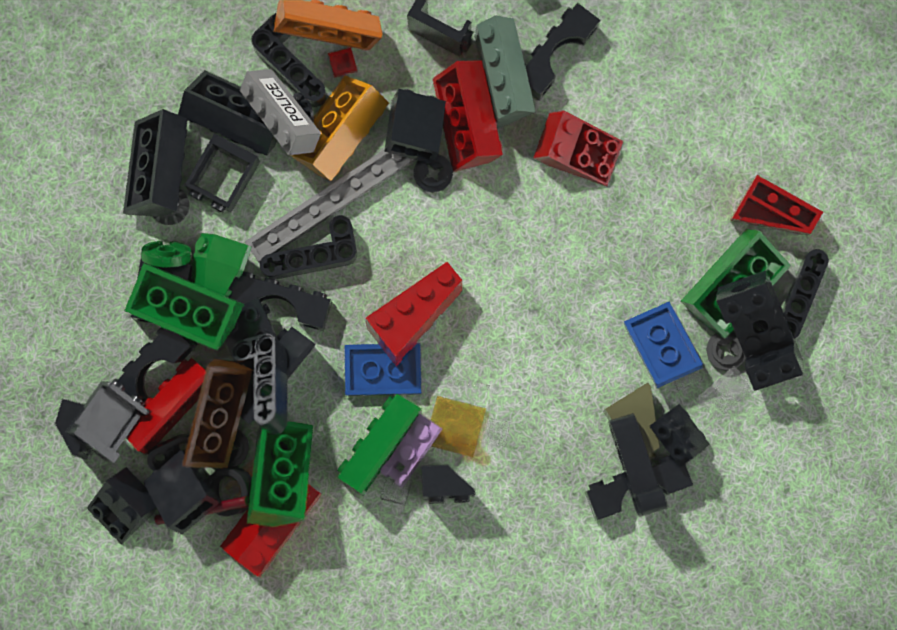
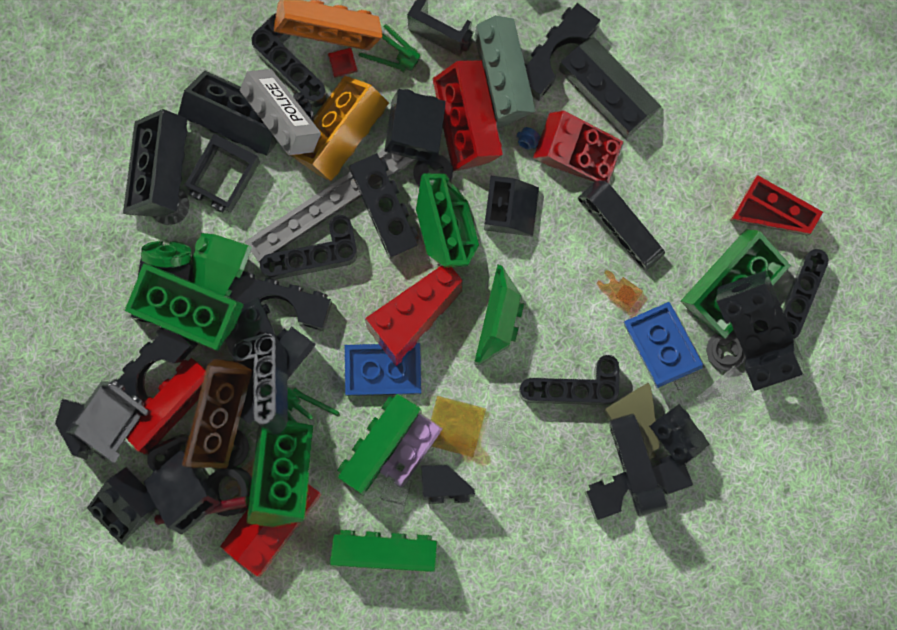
none -> green plant [288,387,339,422]
none -> green slope [330,530,437,572]
none -> black brick [348,153,419,258]
none -> green plant [358,24,421,73]
none -> green wedge [416,174,479,267]
none -> green wedge [474,264,524,366]
none -> black slope [484,175,539,237]
none -> blue plate [516,127,540,150]
none -> black beam [519,355,619,405]
none -> black slope [559,37,662,139]
none -> black beam [577,180,665,271]
none -> clear orange plate [596,270,643,312]

